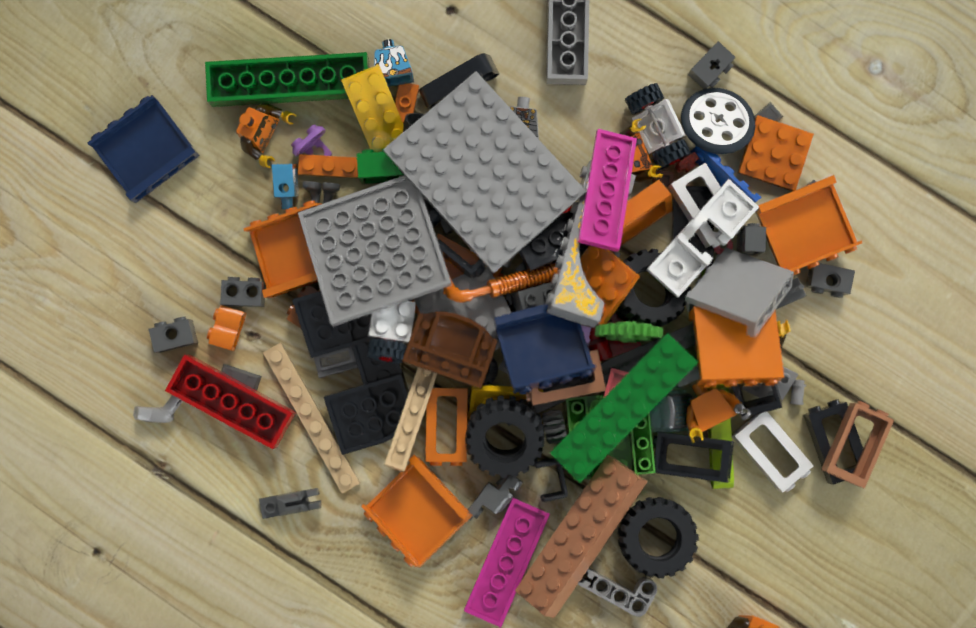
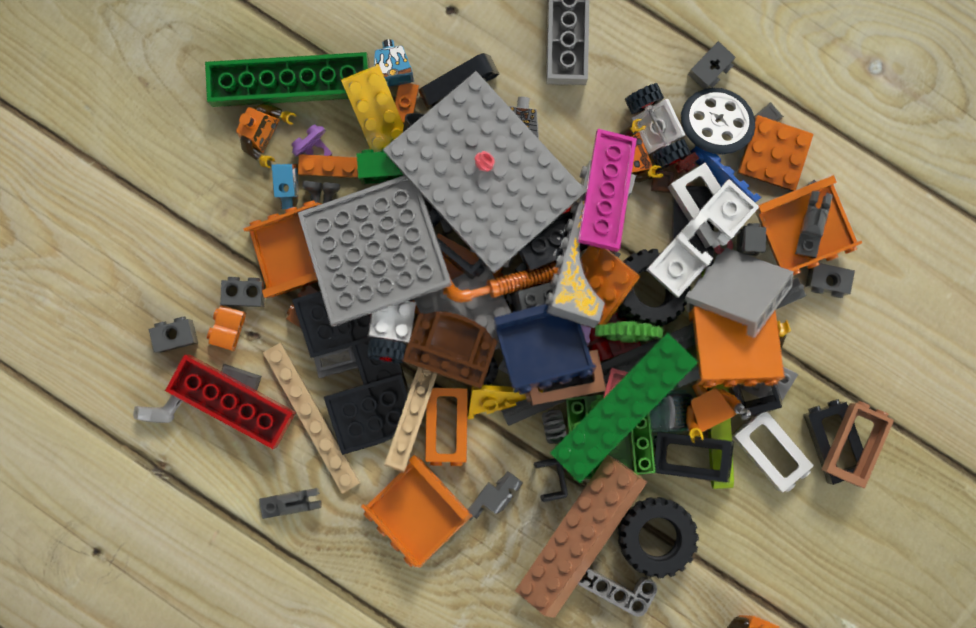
dark blue panel [88,95,200,203] -> none
dark pink plate [464,497,550,627] -> none
black tyre [465,395,544,478] -> none
orange piece [620,180,673,246] -> none
light grey pin [790,379,806,405] -> none
none -> coral plate [474,151,495,172]
none -> dark grey plate [795,191,833,259]

